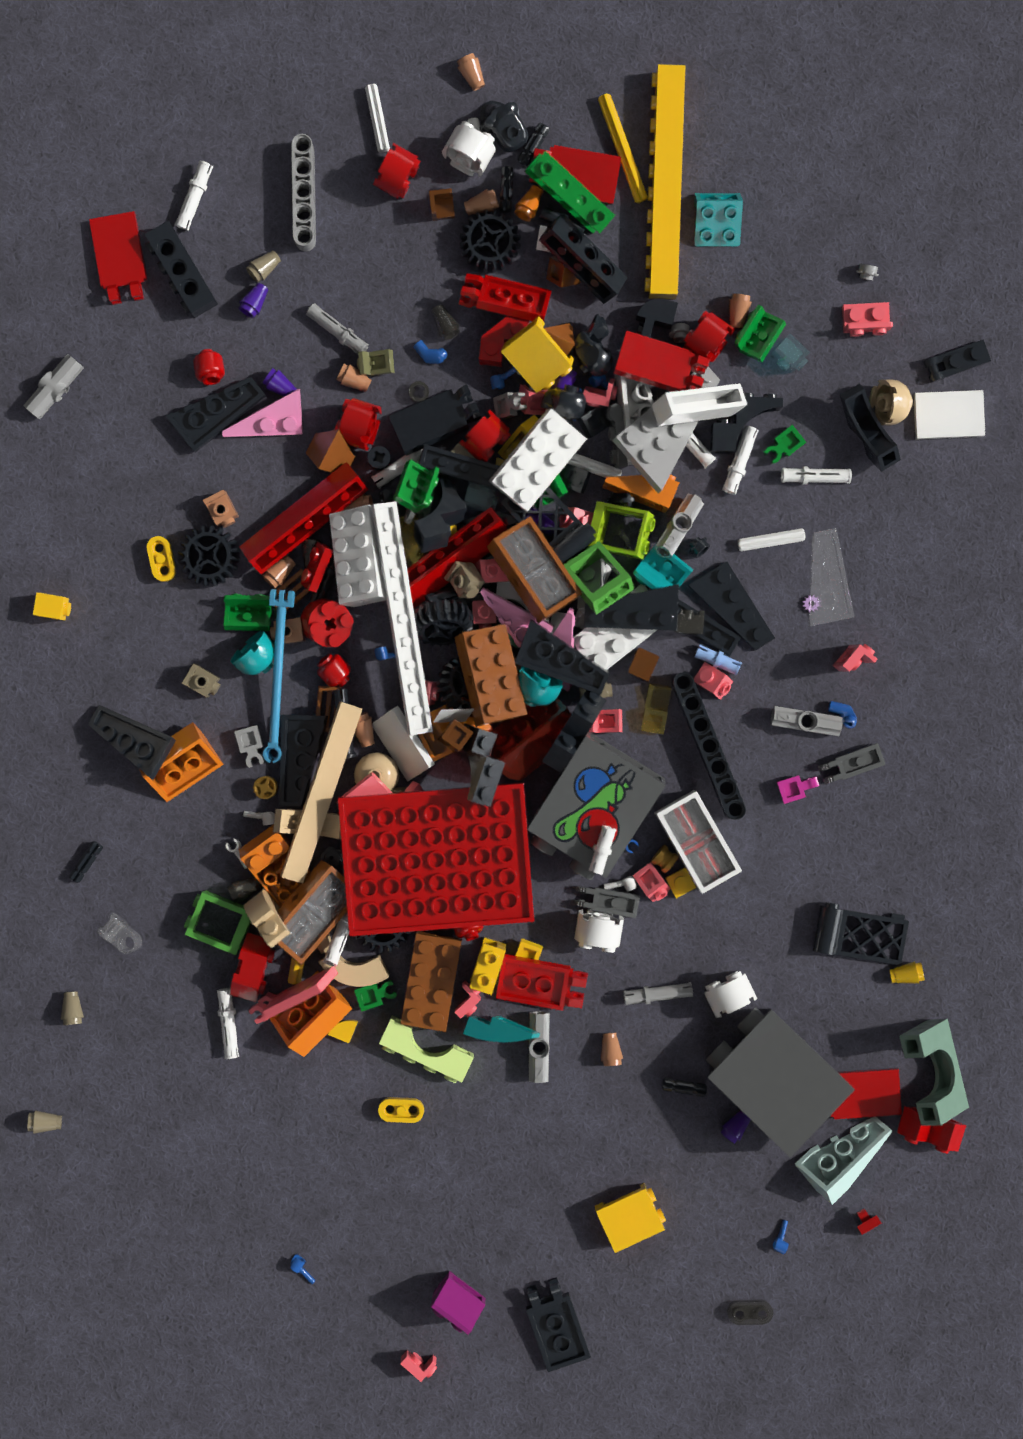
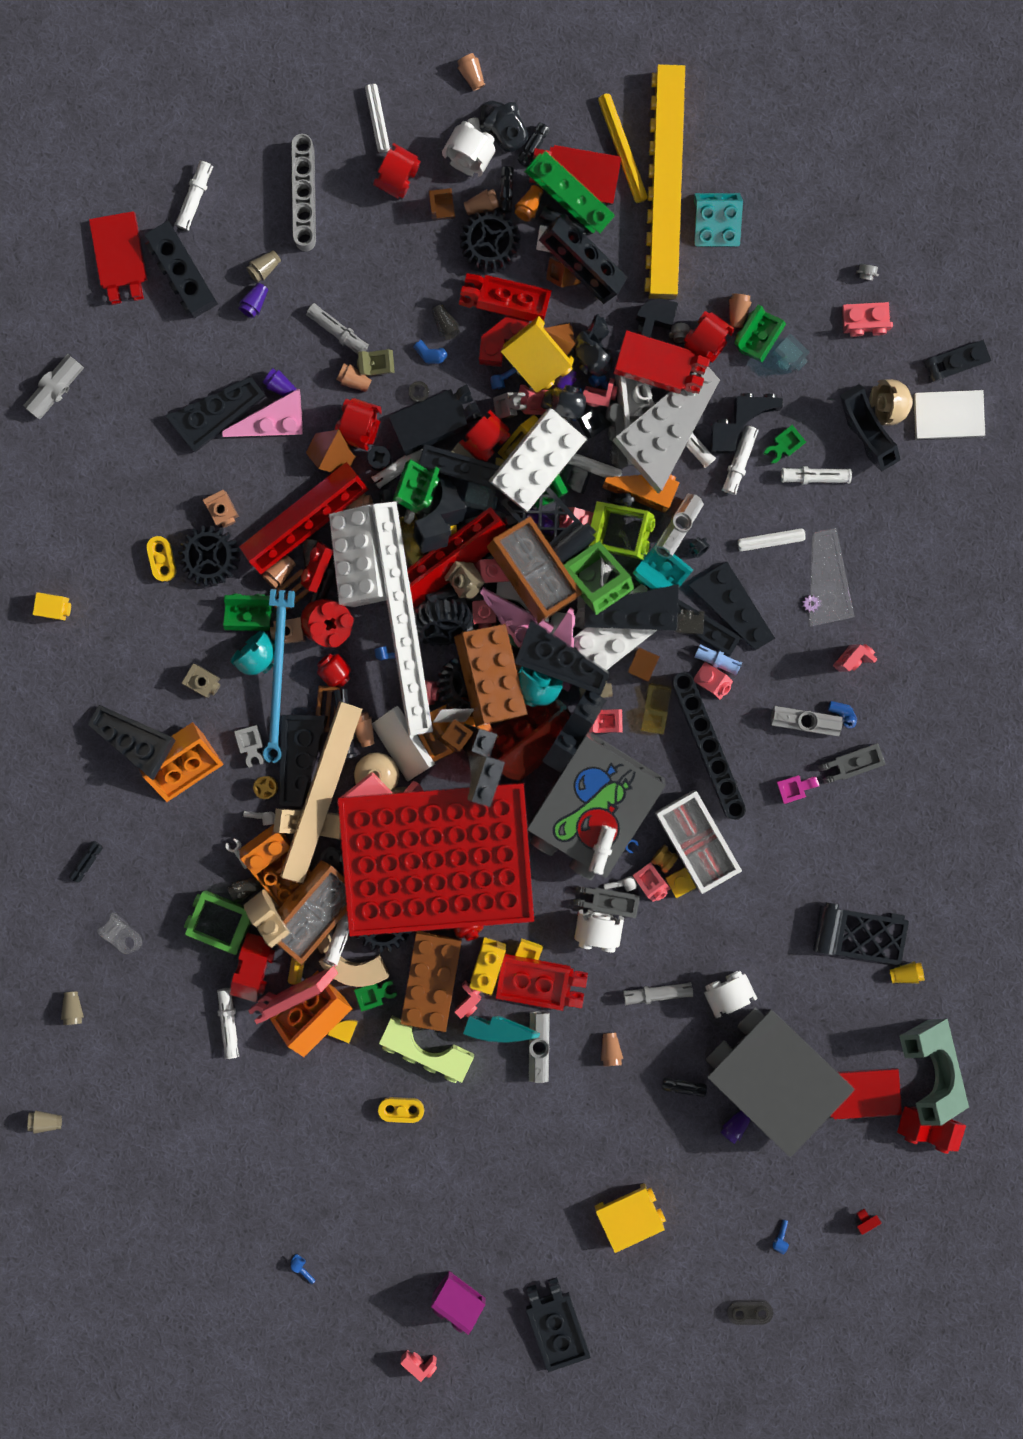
red head [193,349,225,385] -> none
white brick [652,384,747,426] -> none
light aqua wedge [795,1117,892,1205] -> none

